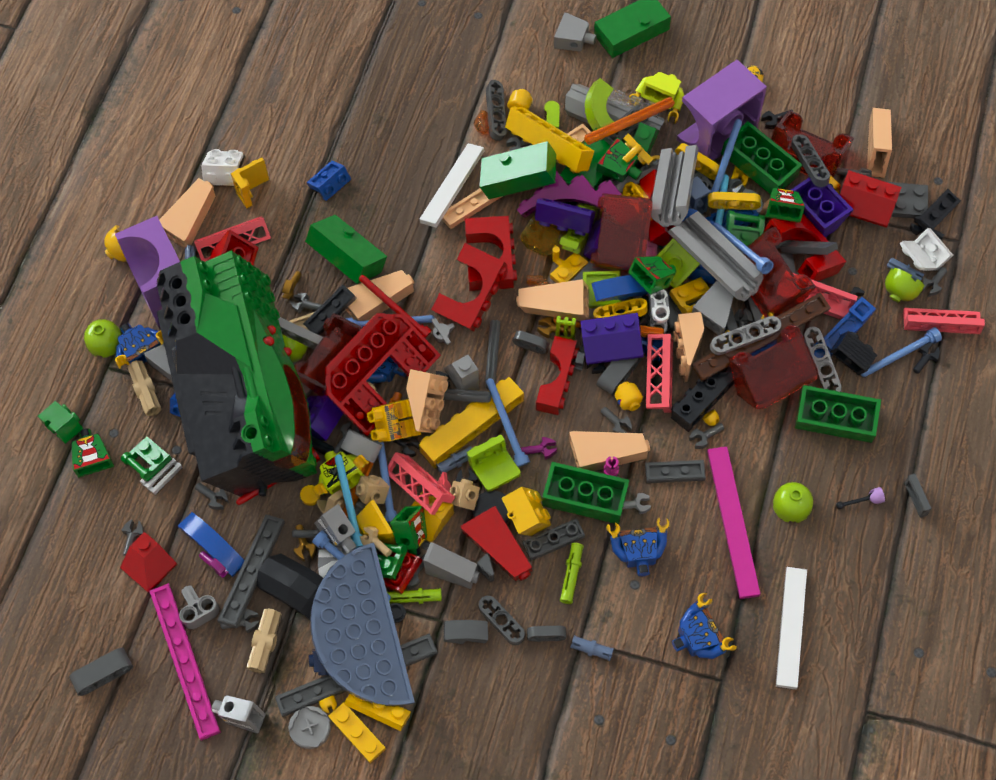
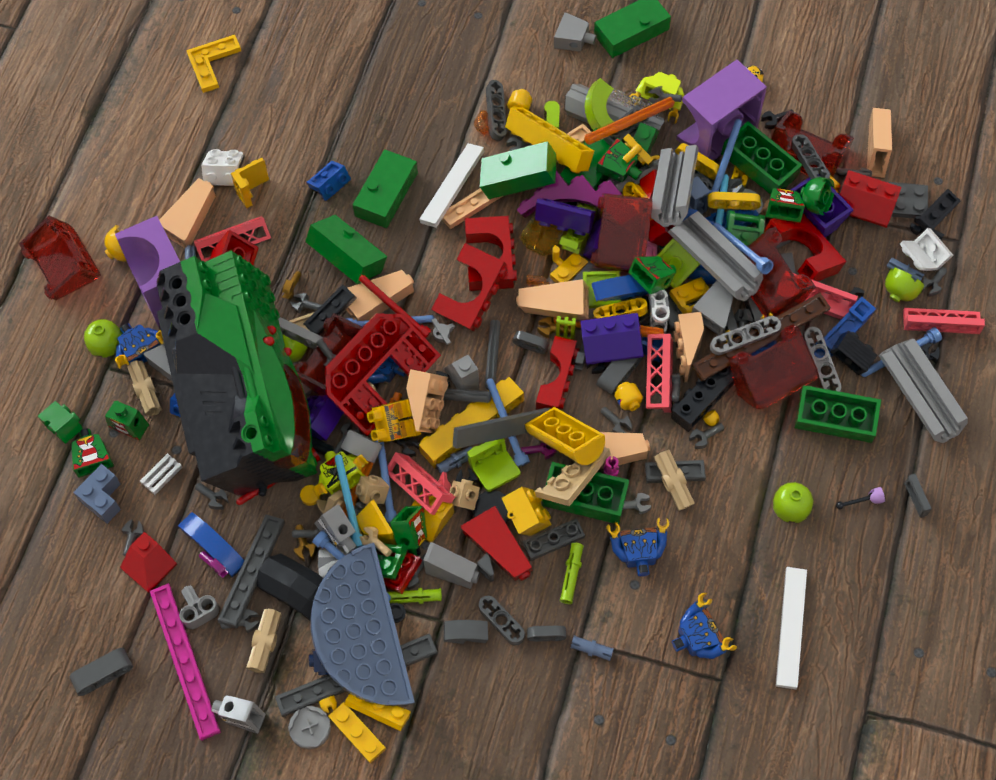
green plate [121,436,172,481] -> none
dark pink tile [707,447,760,599] -> none
dark grey tile [781,240,838,255] -> none
none -> clear red windscreen [19,215,101,300]
none -> sand blue brick [73,464,121,524]
none -> green torso [105,401,149,441]
none -> yellow plate [186,35,241,93]
none -> dark grey bar [316,339,336,367]
none -> green brick [353,149,418,229]
none -> dark grey tile [453,407,551,449]
none -> yellow brick [525,407,605,465]
none -> tan wing [534,447,611,506]
none -> dark grey bar [648,86,682,104]
none -> tan piece [654,450,695,511]
none -> dark grey bar [672,373,680,402]
none -> green cylinder [800,177,835,215]
none -> light grey piece [879,339,968,443]

